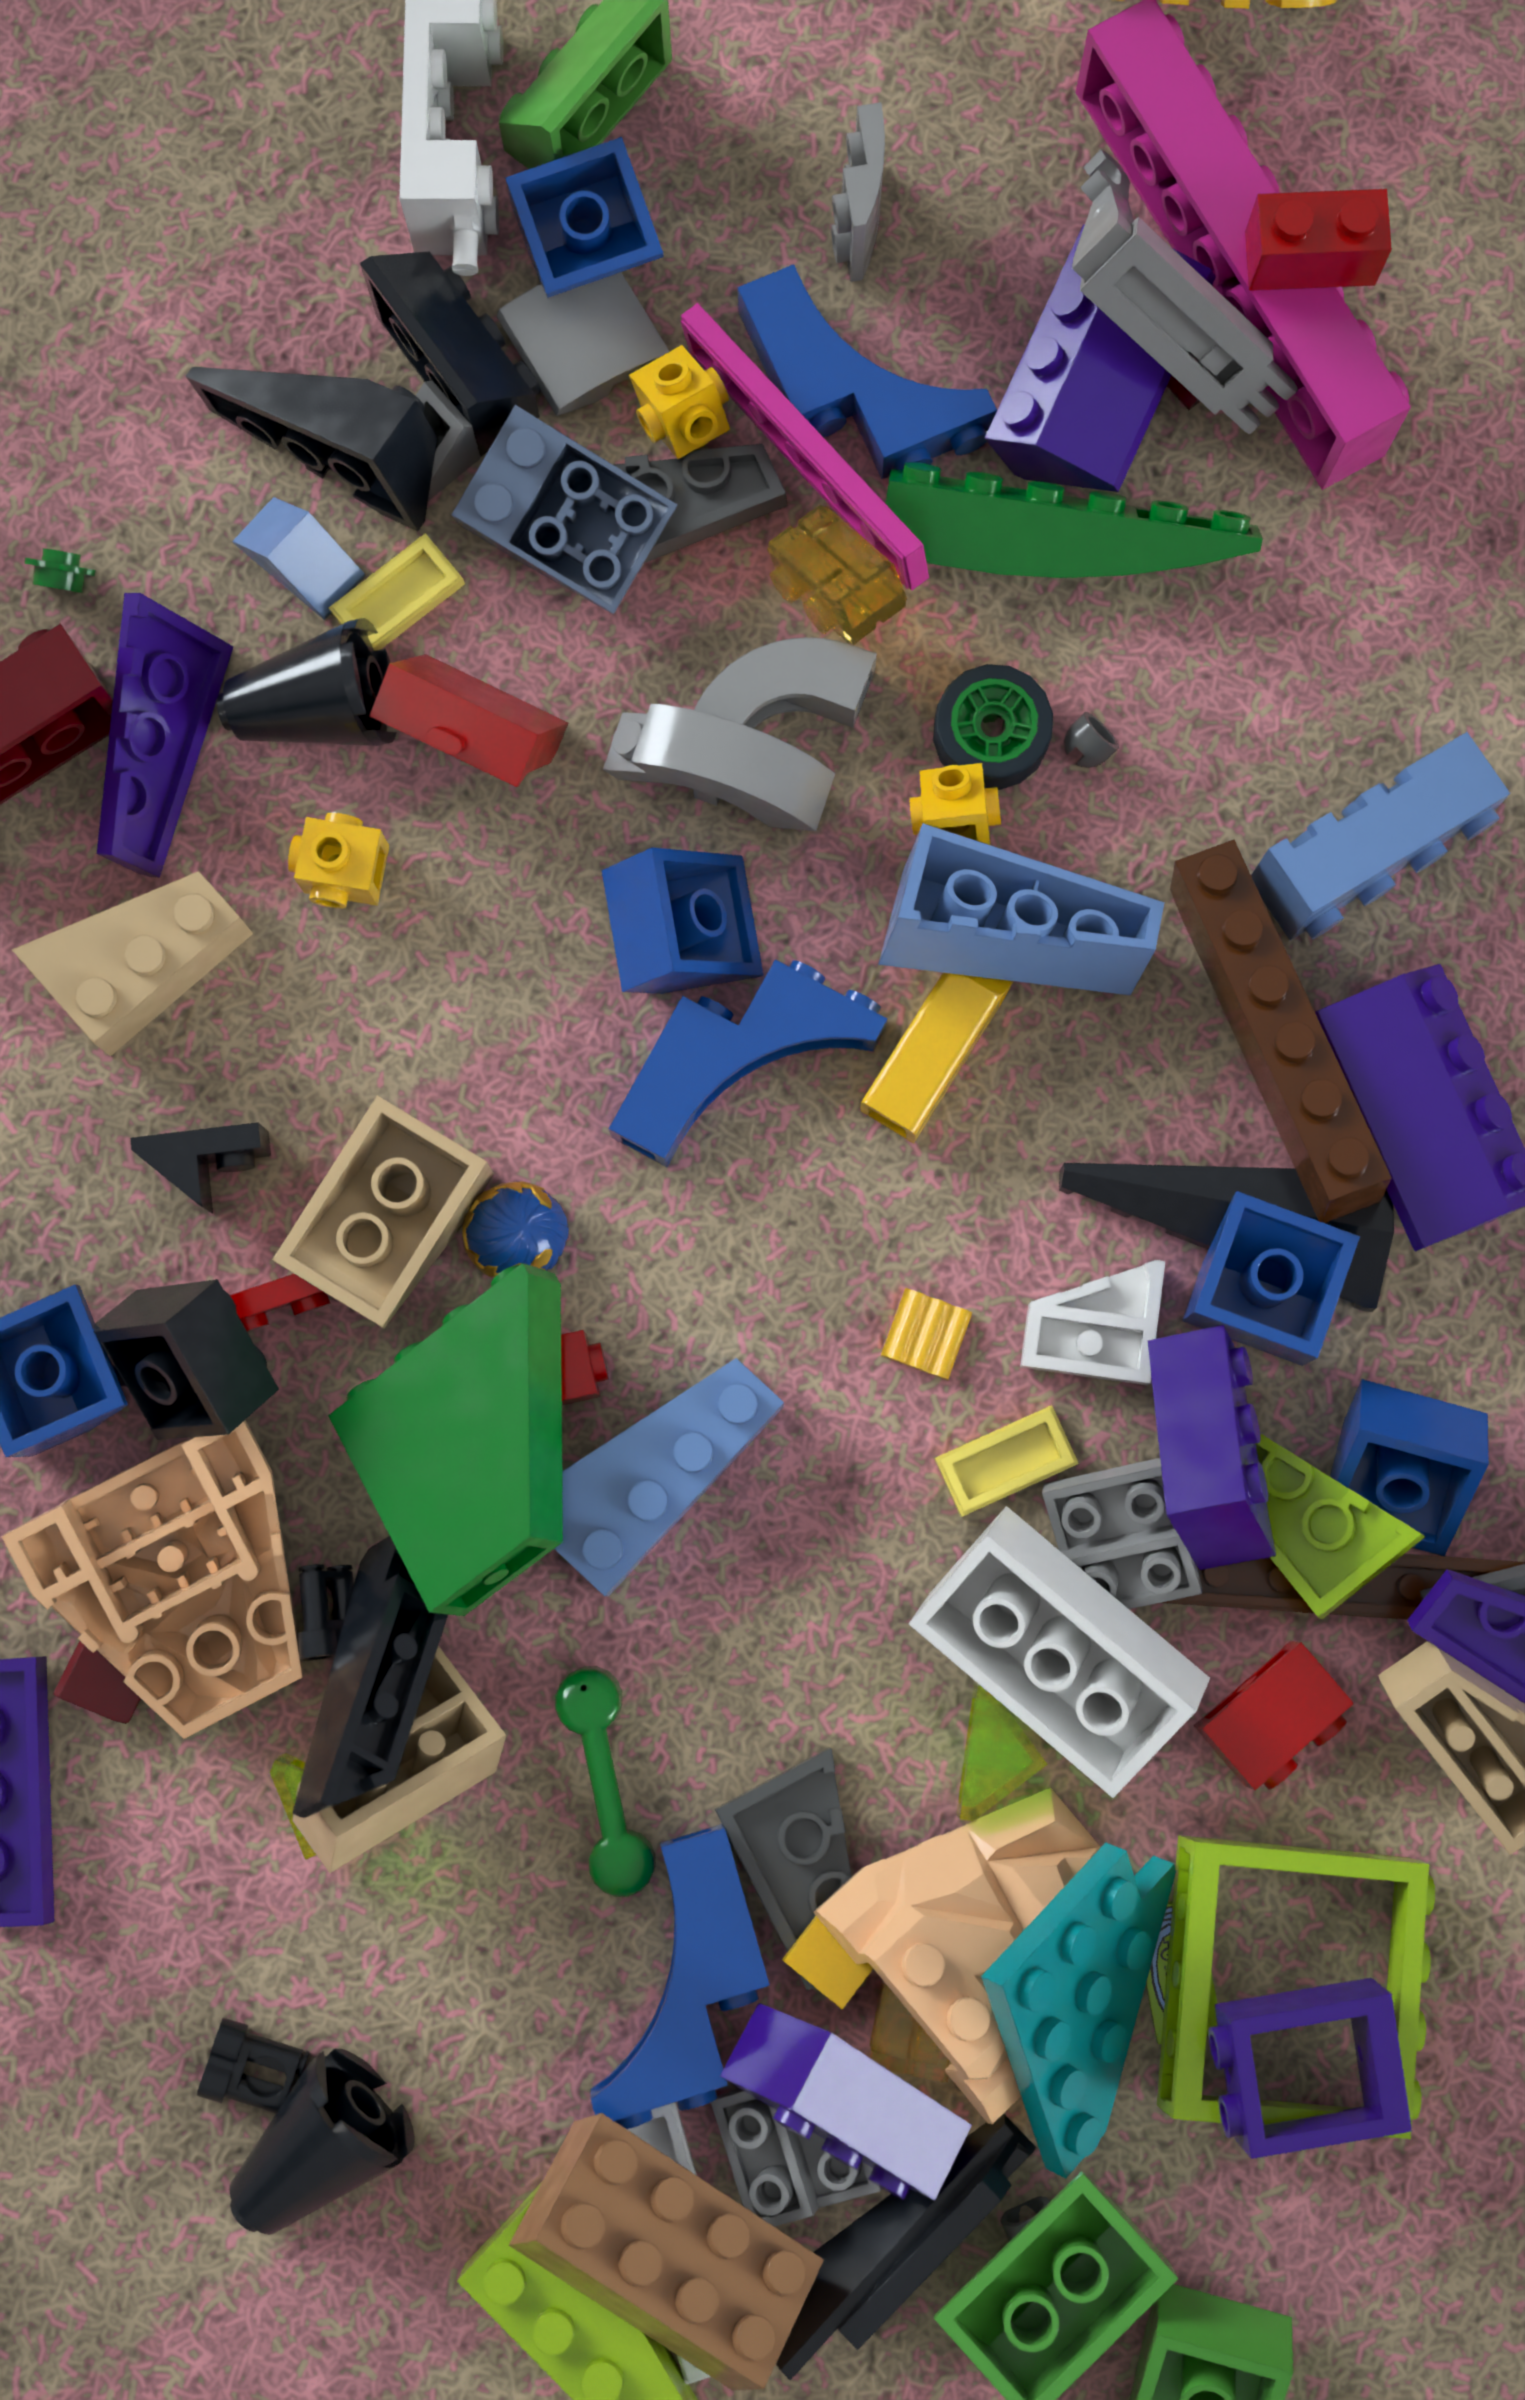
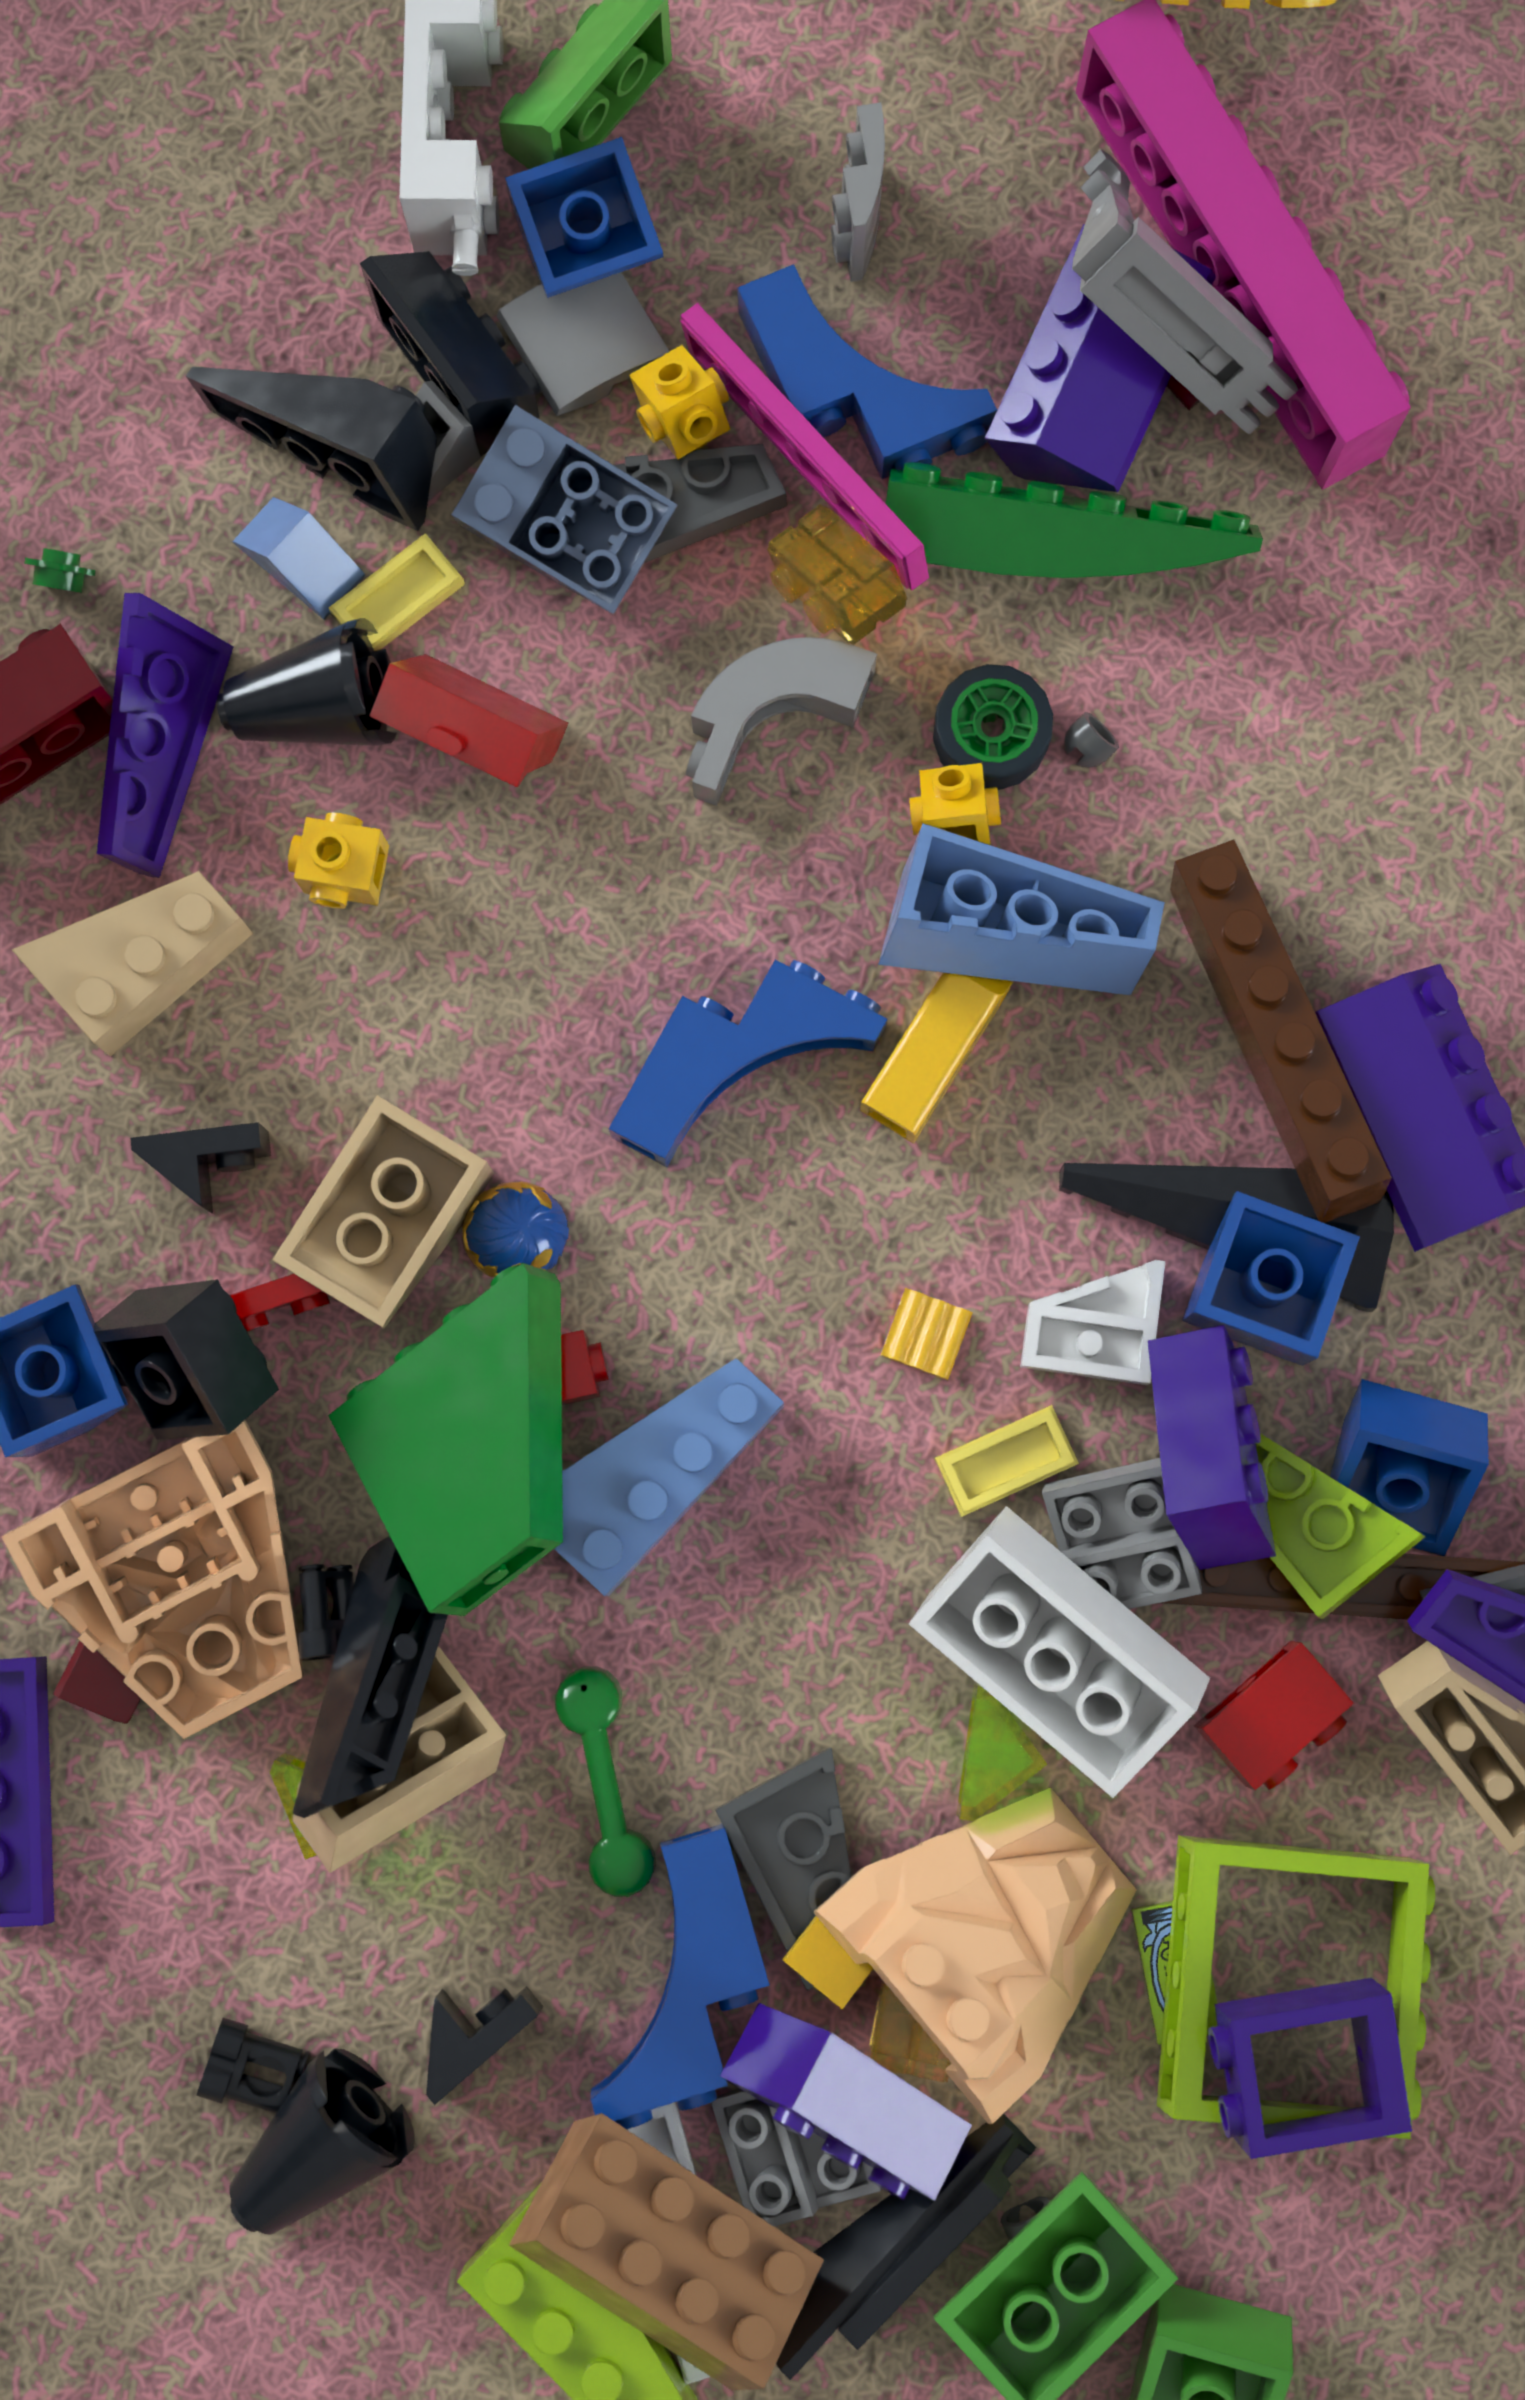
blue slope [601,847,764,994] -> none
light grey arch [603,704,835,831] -> none
teal wing [981,1843,1176,2179] -> none
red brick [1245,189,1392,291] -> none
medium blue wedge [1251,732,1511,941] -> none
none -> black slope [426,1986,543,2105]

